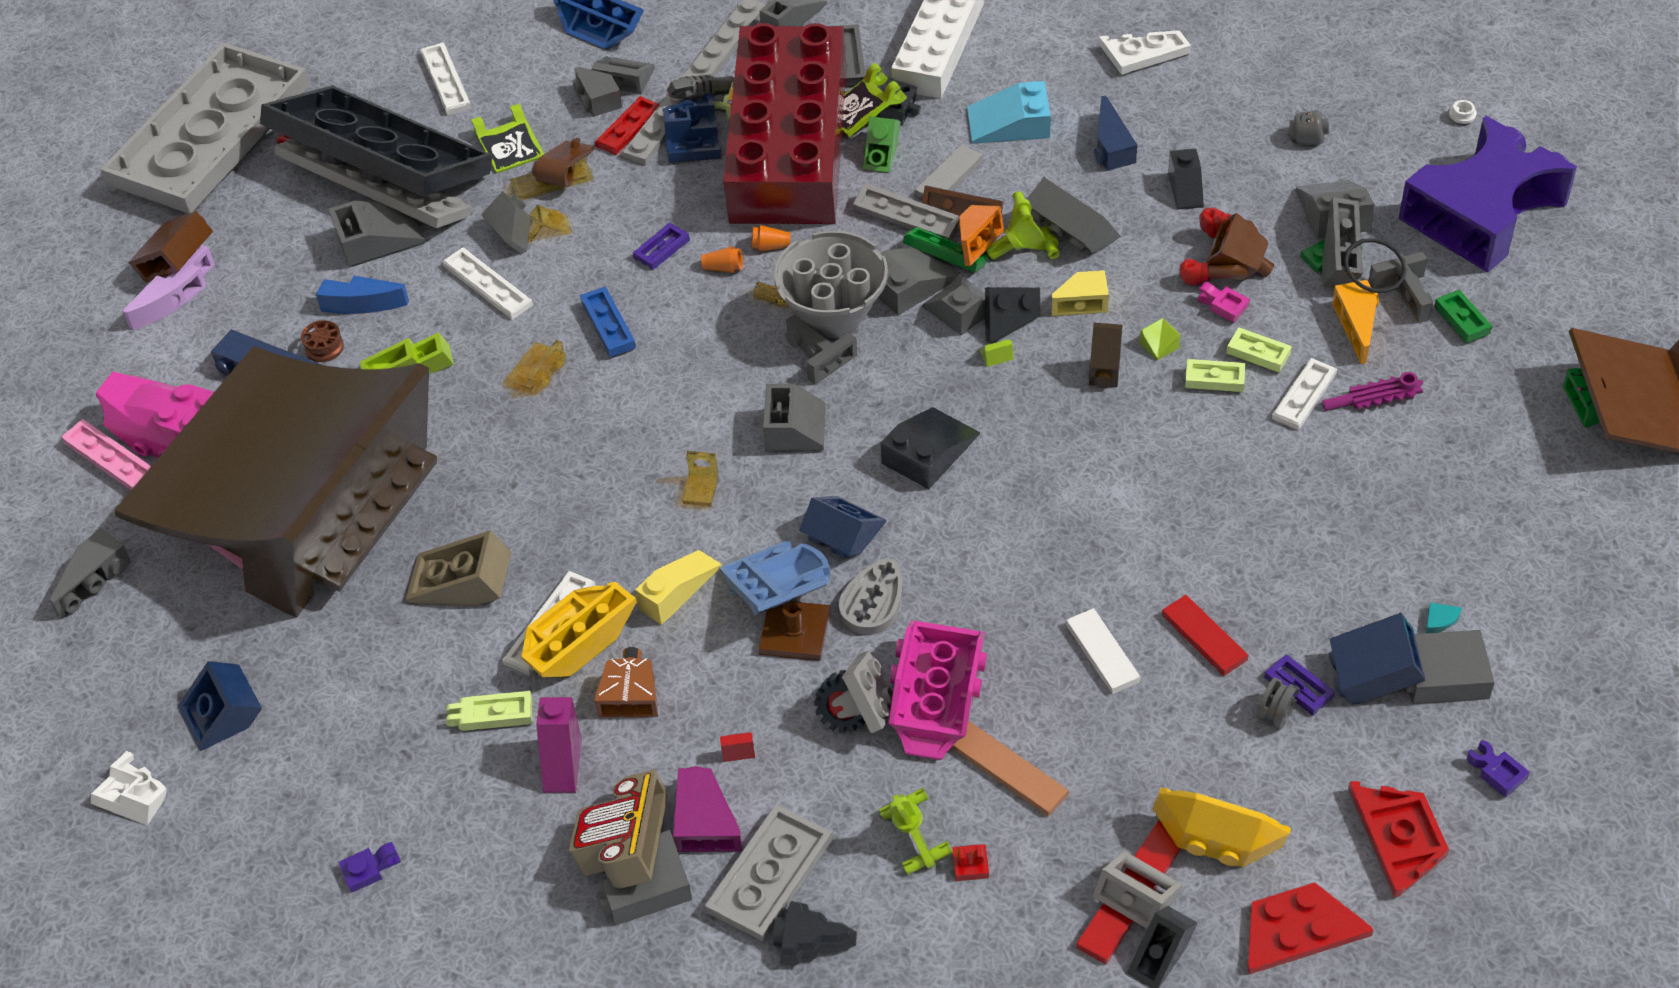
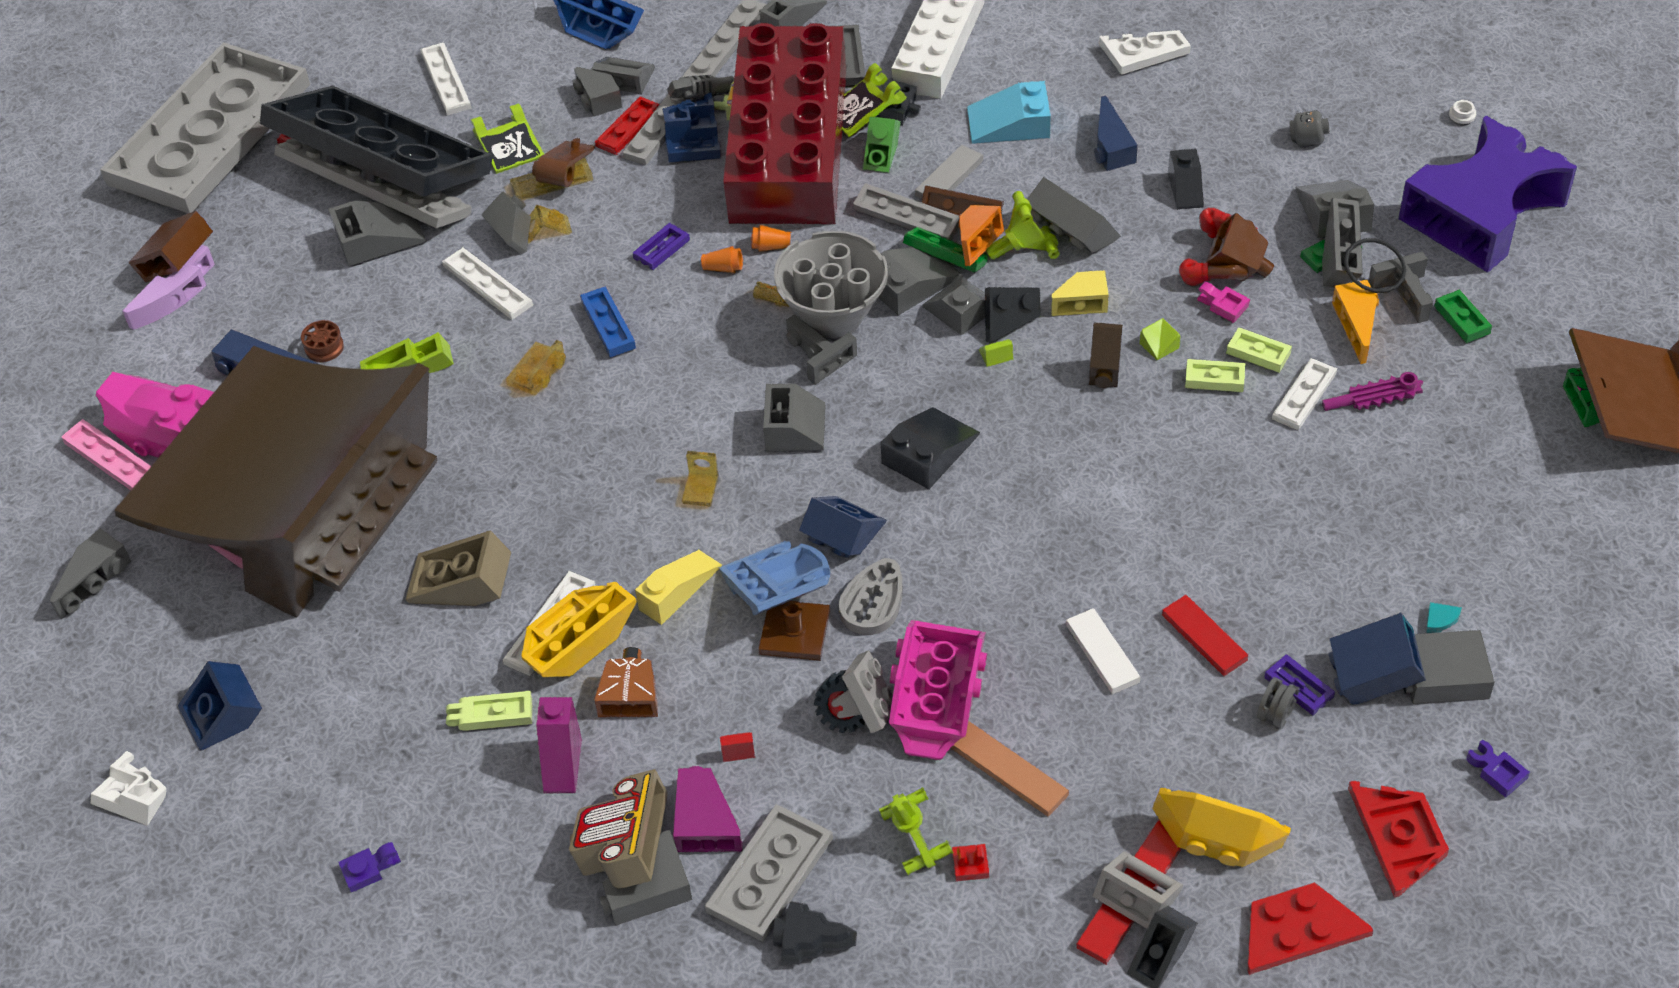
blue slope [316,276,409,314] -> none

